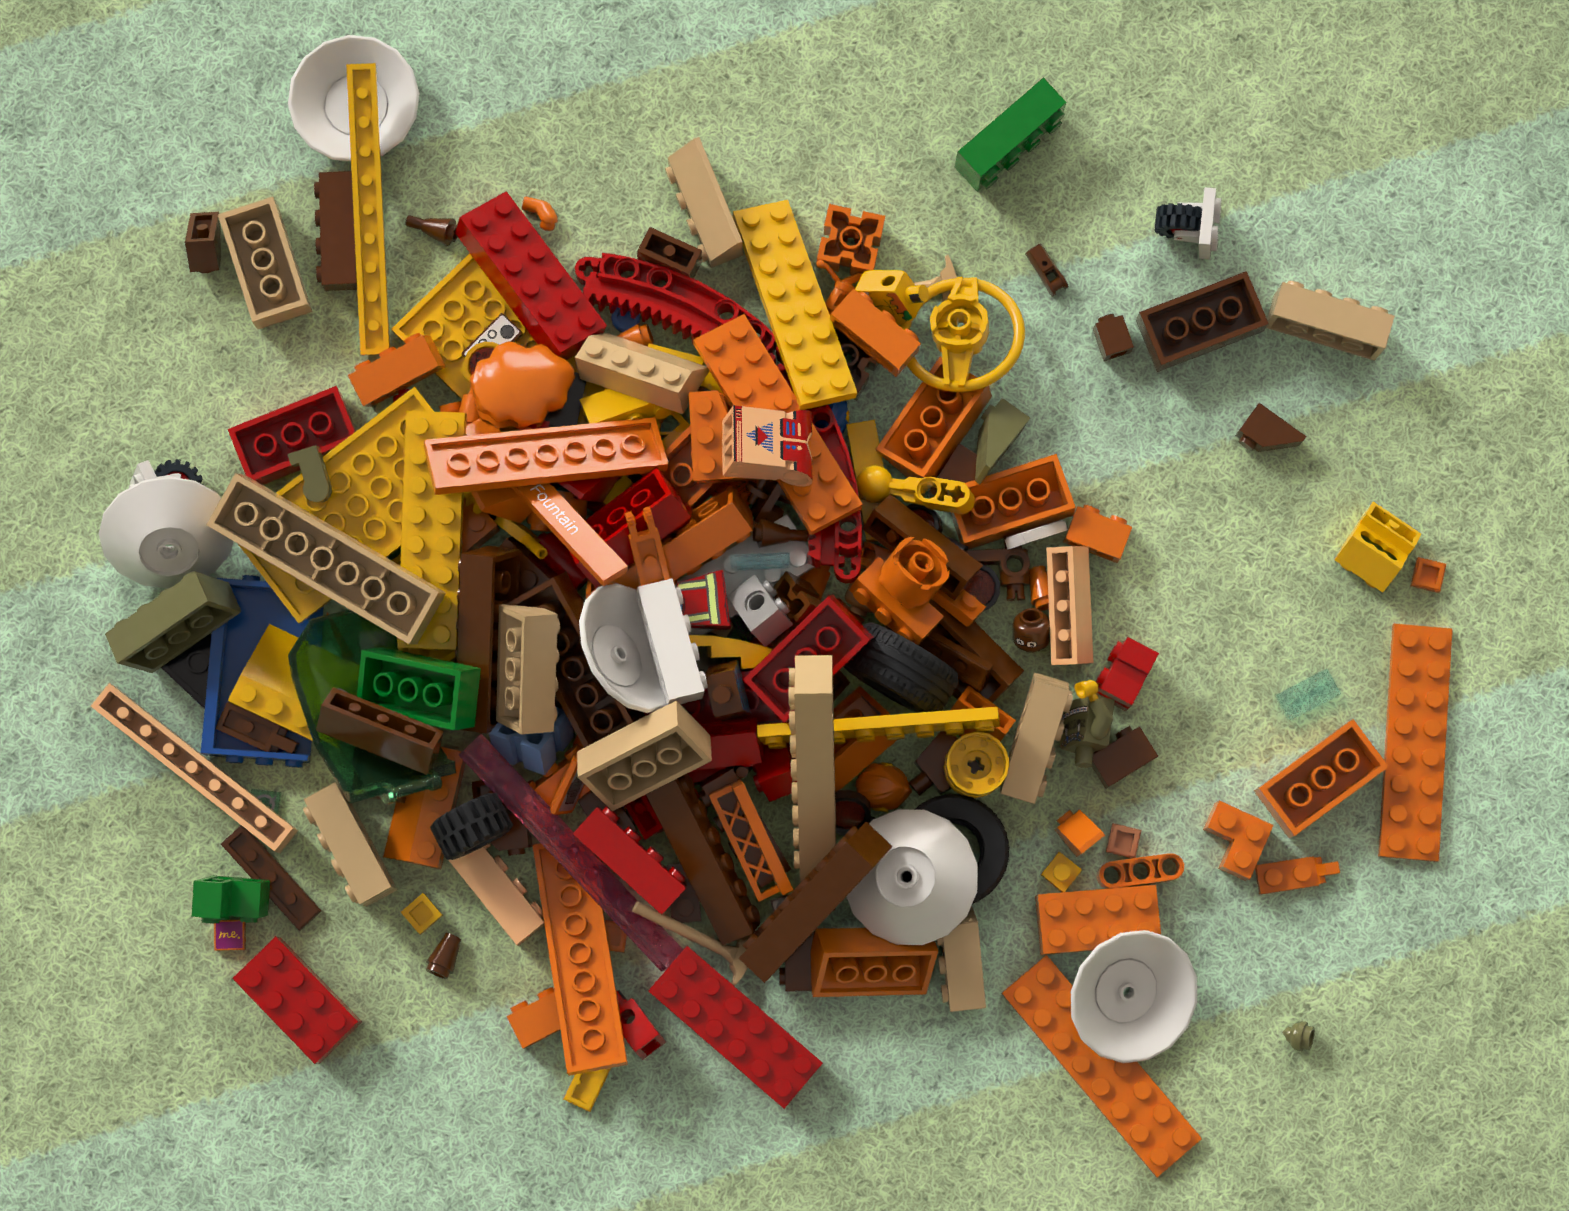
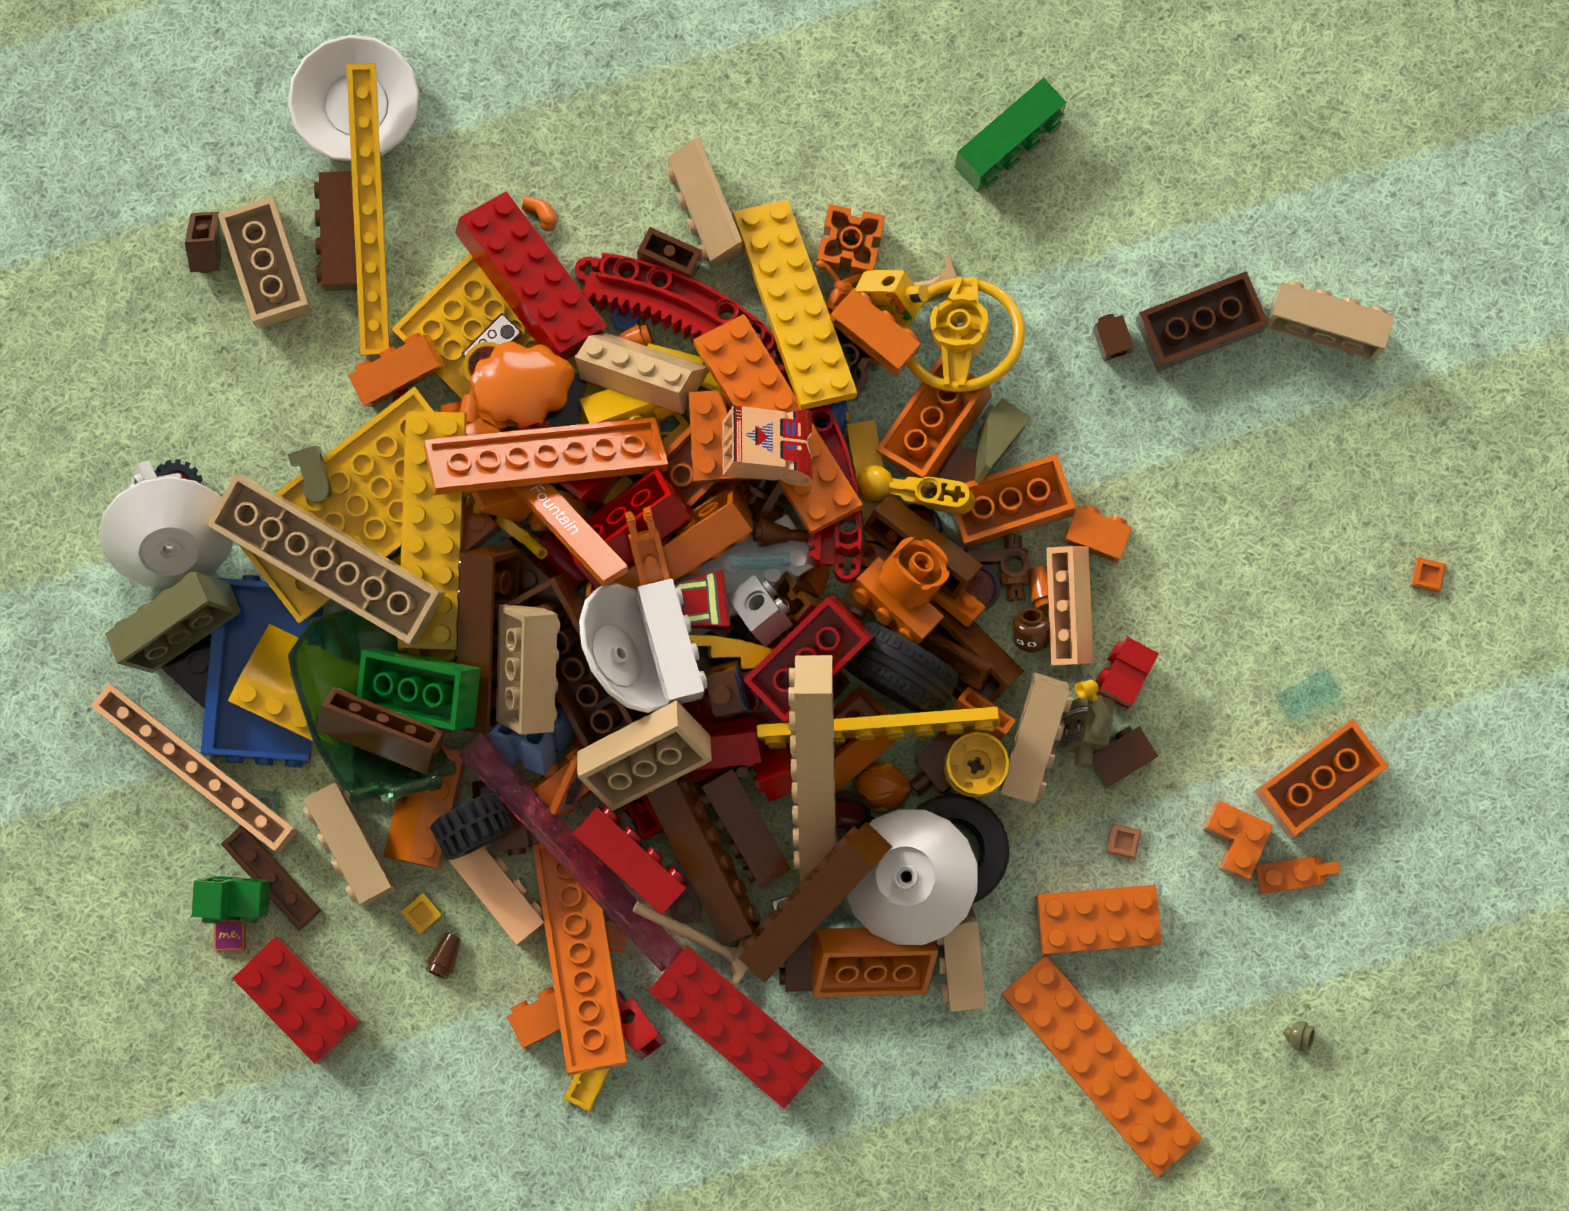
reddish brown hinge [216,702,299,754] -> none
red brick [227,386,356,485] -> none
reddish brown cone [405,215,458,246] -> none
orange fence [708,779,793,902] -> none
white tile [1005,520,1068,549] -> none
reddish brown bar [1025,243,1069,297] -> none
yellow plate [1040,851,1082,892] -> none
orange slope [1054,810,1105,857] -> none
white dish [1071,930,1197,1063] -> none
orange beam [1097,853,1184,889] -> none
plate [1154,187,1221,260] -> none
reddish brown slope [1235,403,1307,452] -> none
yellow piece [1334,502,1421,593] -> none
orange plate [1378,623,1452,862] -> none

